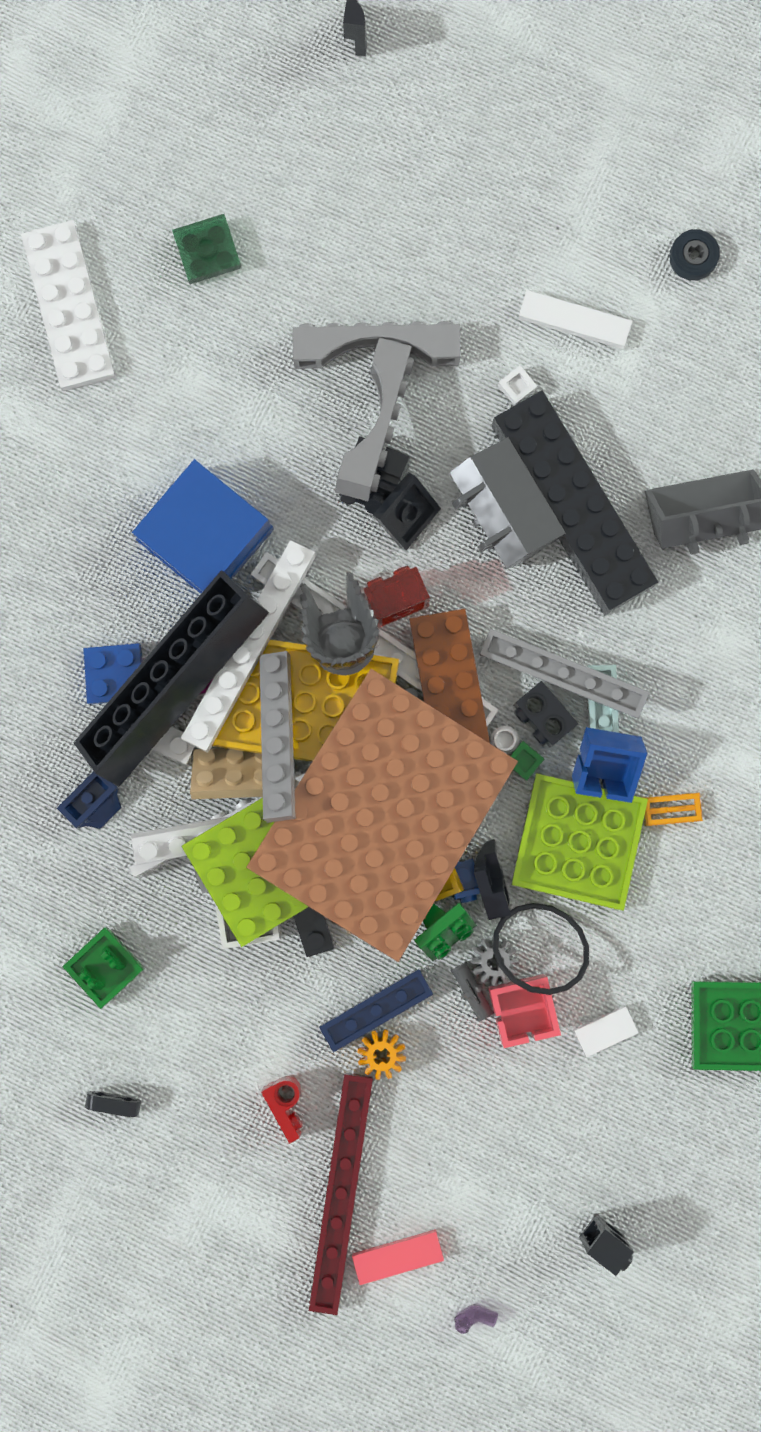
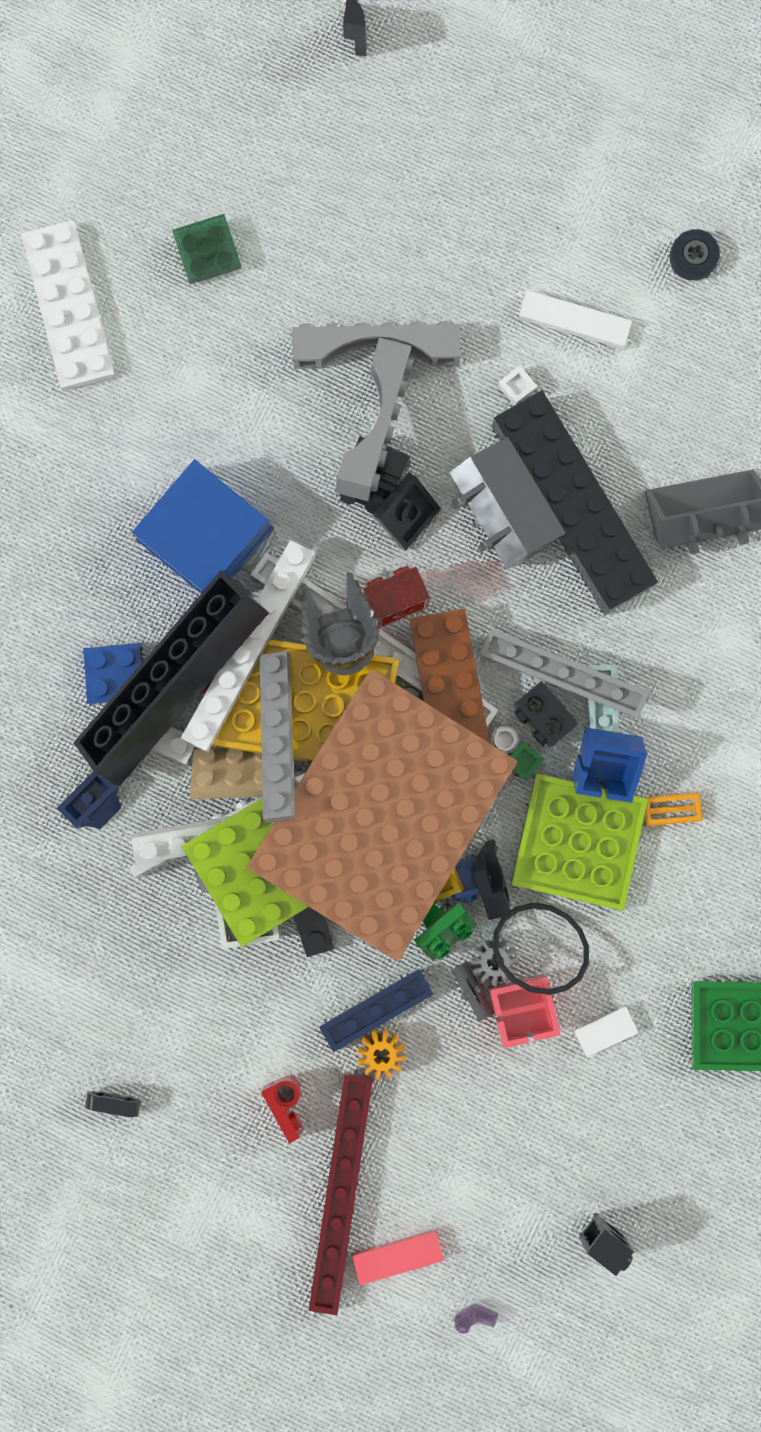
green plate [62,927,145,1009] -> none

